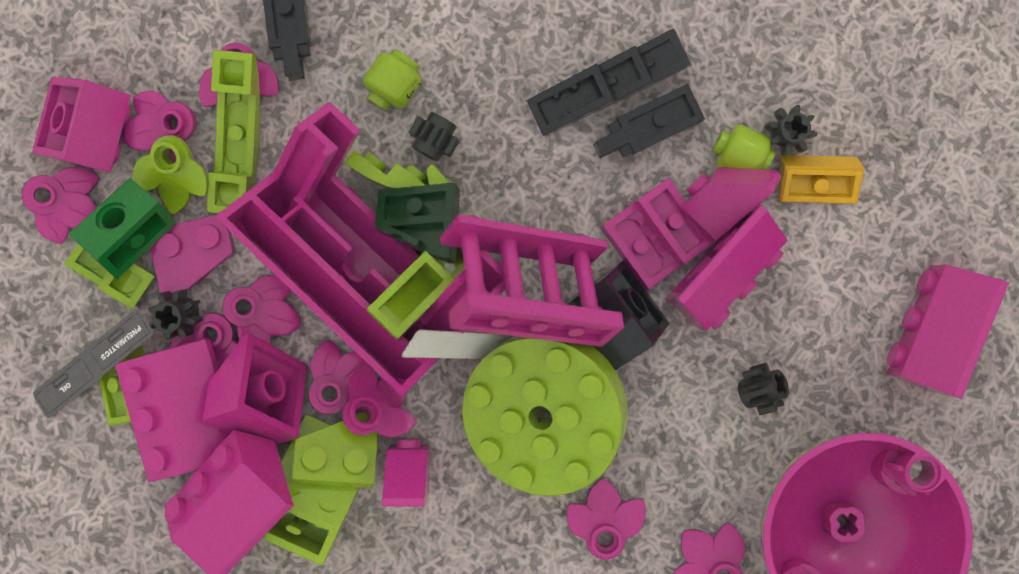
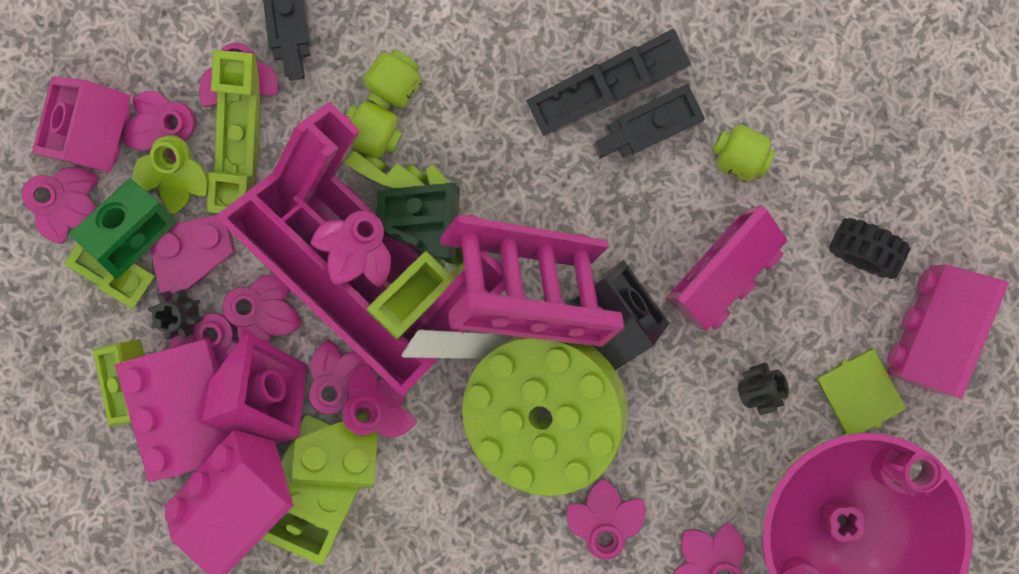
flat silver sticker [33,309,154,418] -> none
dark pink slope [382,438,430,507] -> none
pearl dark grey gear [408,112,459,162] -> none
dark pink slope [600,178,715,291] -> none
dark pink slope [682,167,782,241] -> none
pearl dark grey gear [764,105,818,156] -> none
yellow slope [778,155,865,204] -> none
none -> dark pink plate [310,211,391,287]
none -> lime head [347,101,403,159]
none -> lime piece [816,348,906,434]
none -> black tyre [829,218,911,279]

